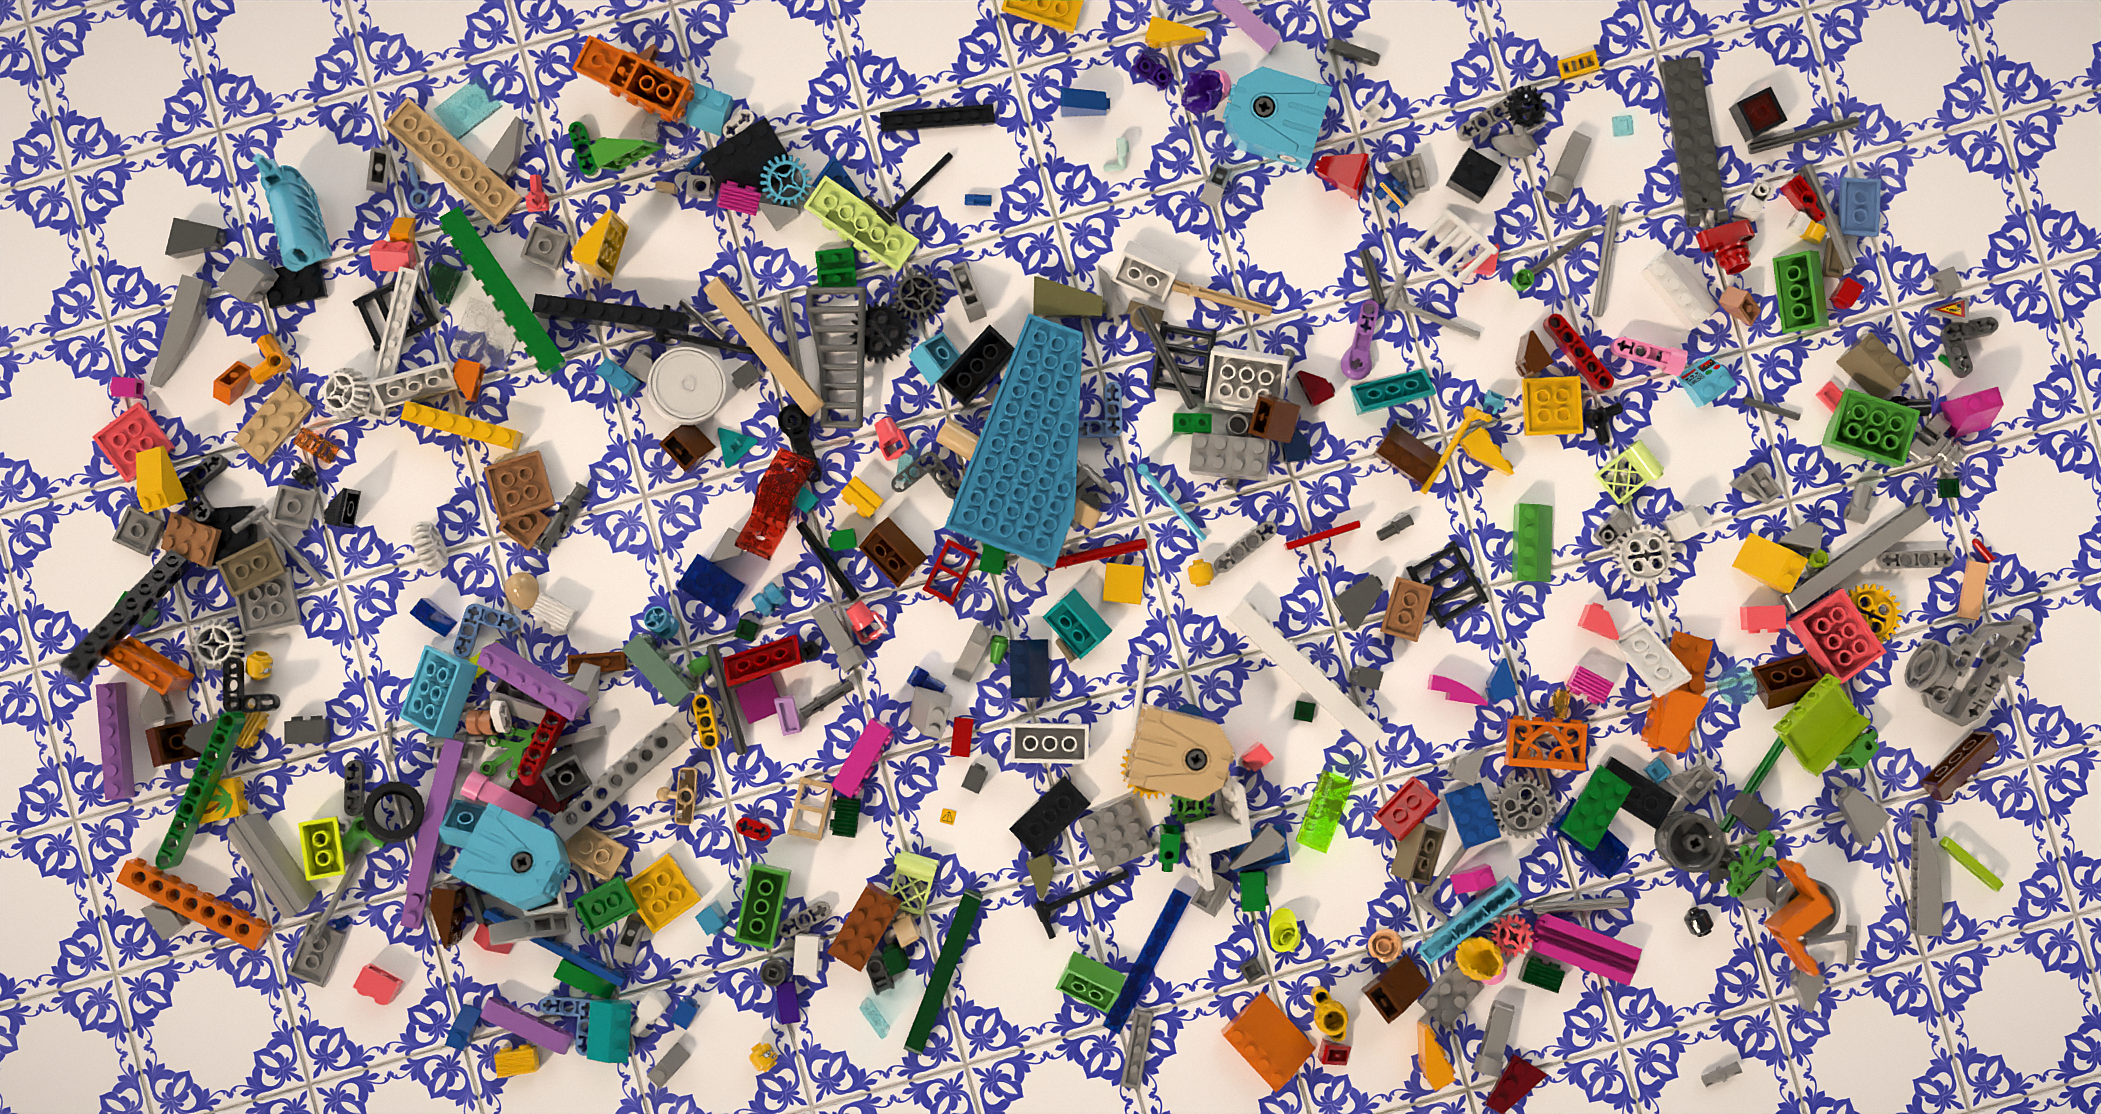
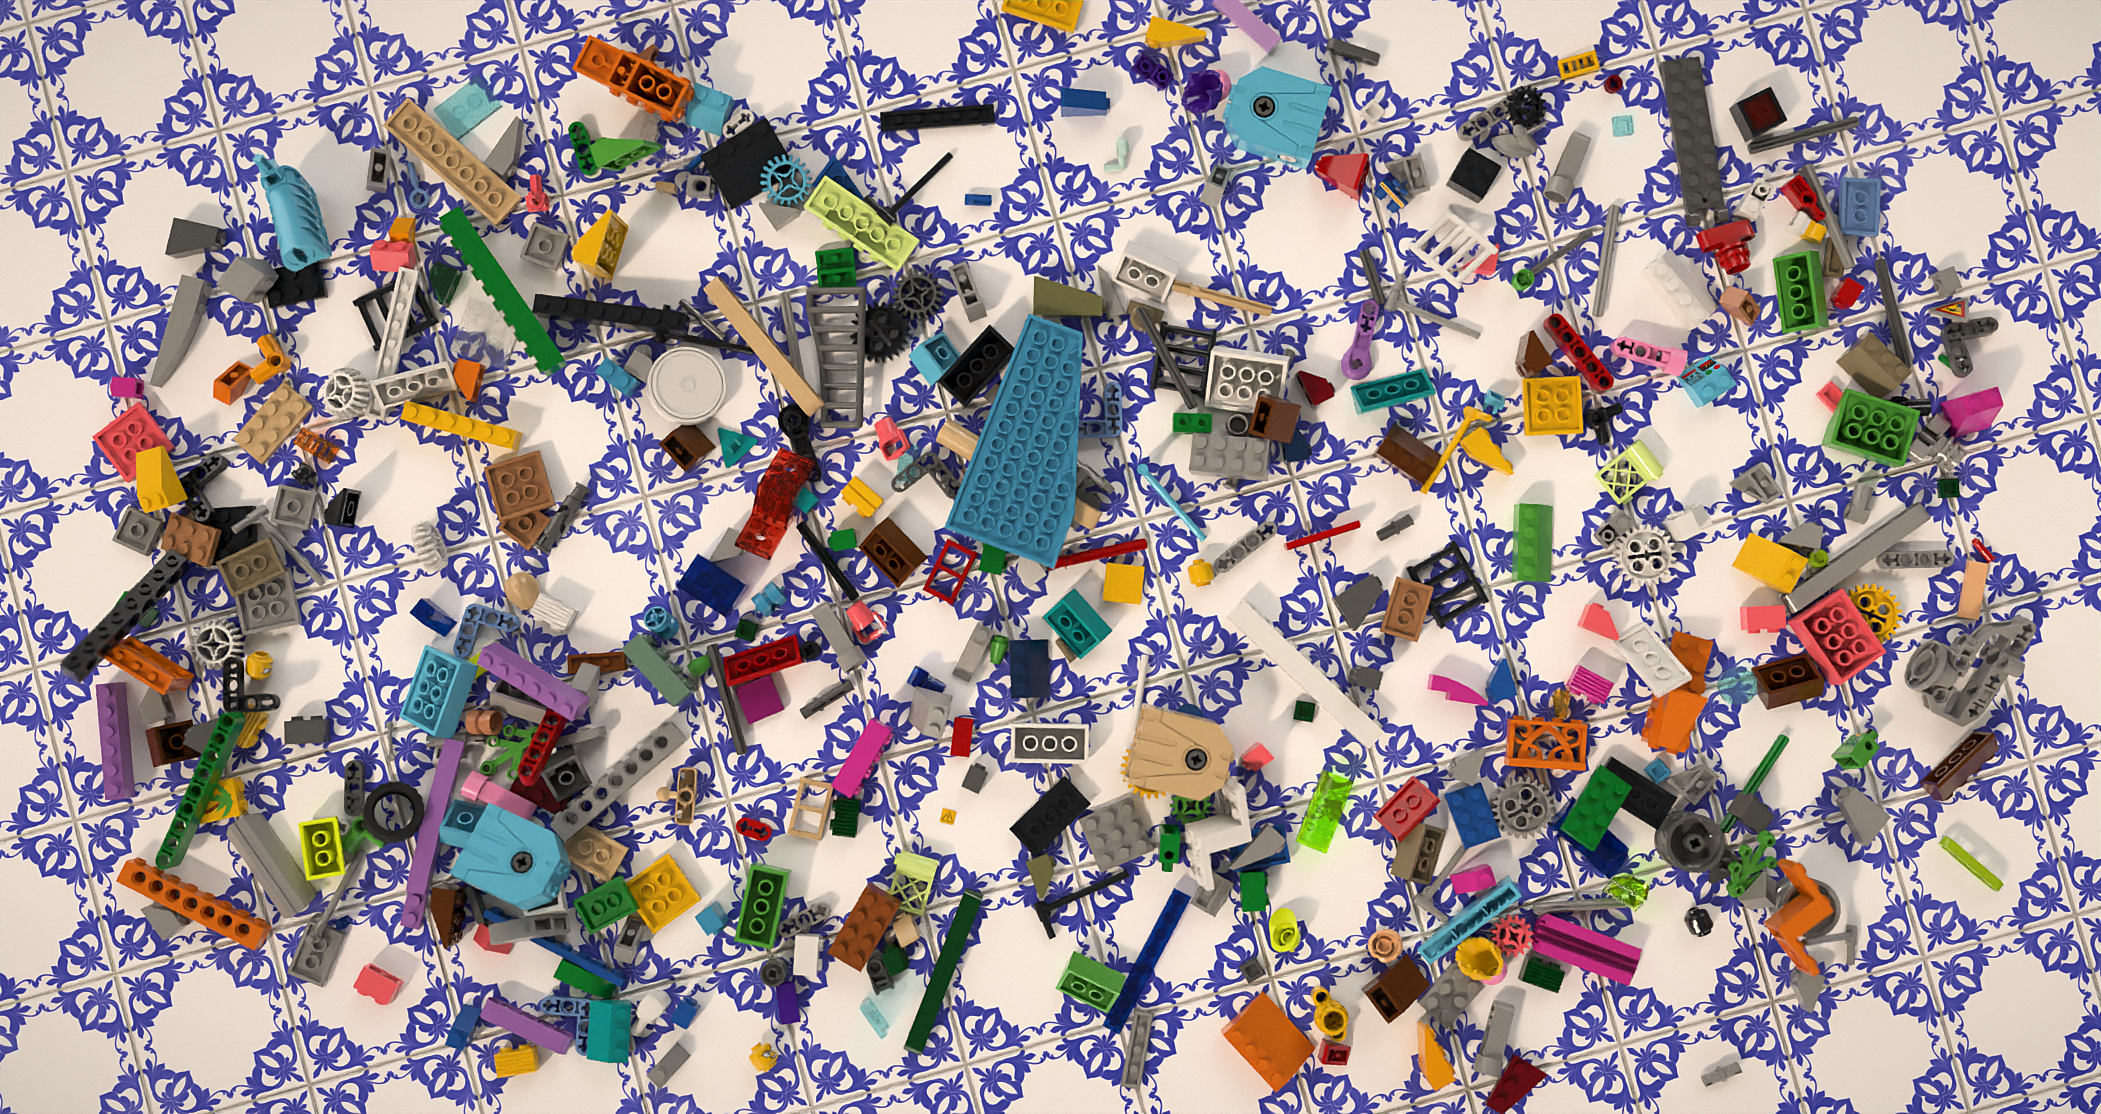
white beam [490,700,512,733] -> none
yellow beam [692,694,721,749] -> none
dark pink brick [716,180,761,216] -> none
dark grey brick [731,360,763,392] -> none
lavender tile [774,694,802,736] -> none
dark grey bar [1743,396,1801,421] -> none
lime panel [1773,673,1871,777] -> none
light grey slope [1910,817,1944,936] -> none
none -> clear neon green slope [1602,876,1650,912]
none -> dark red bush [1603,75,1623,94]
none -> dark grey axle [1874,259,1911,368]

